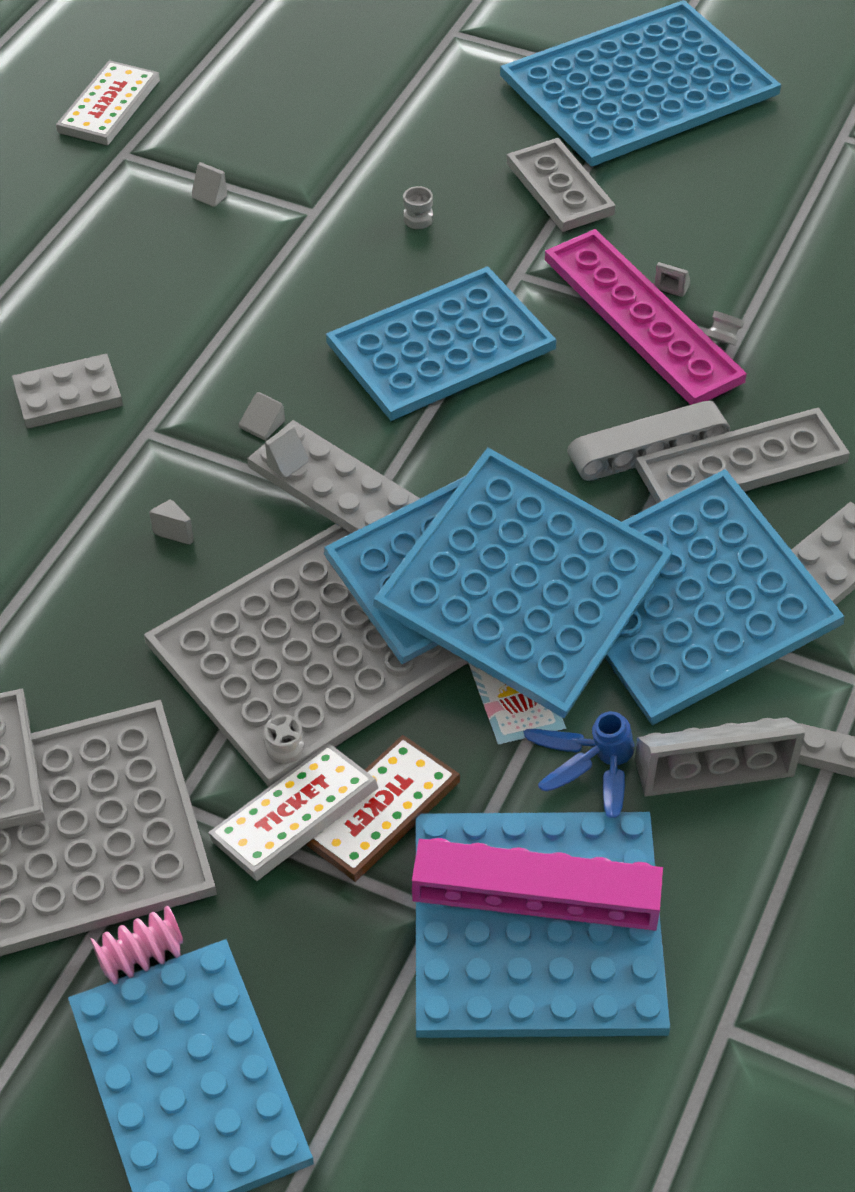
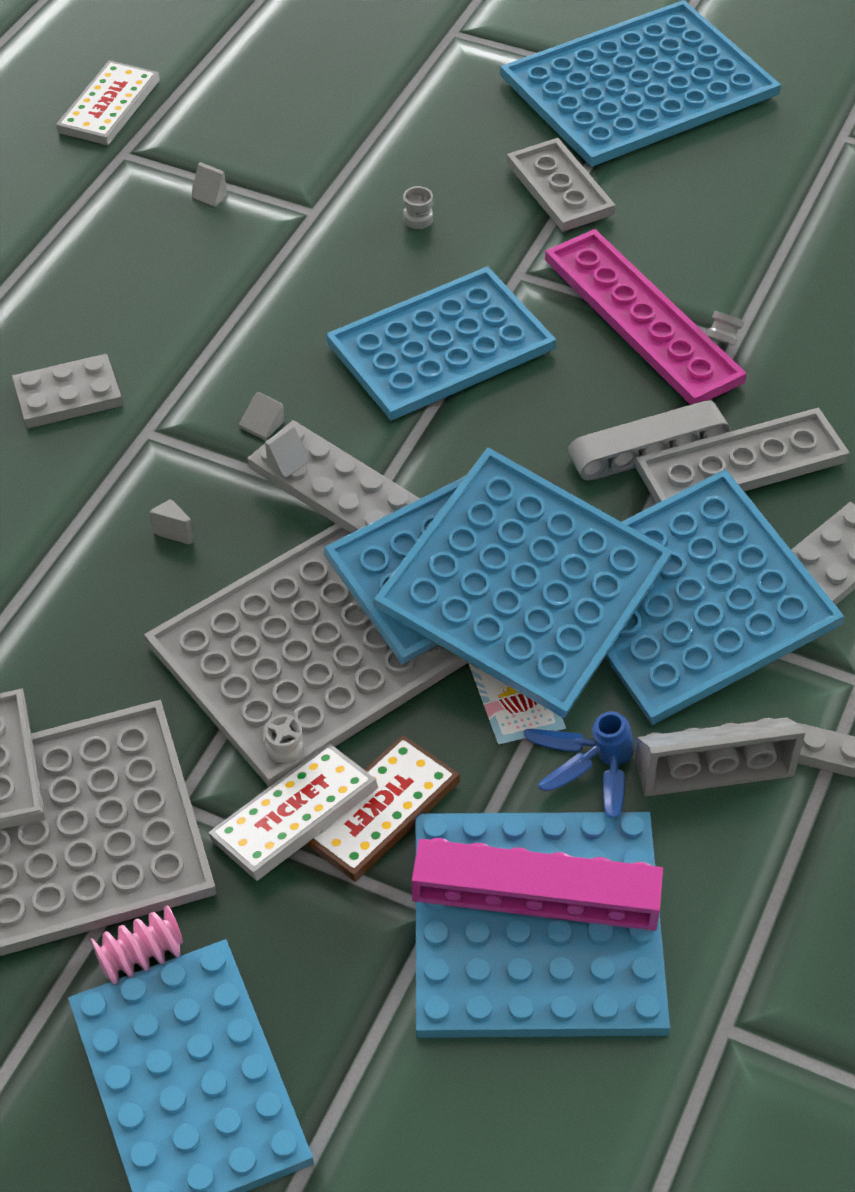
light grey slope [654,262,690,297] -> none

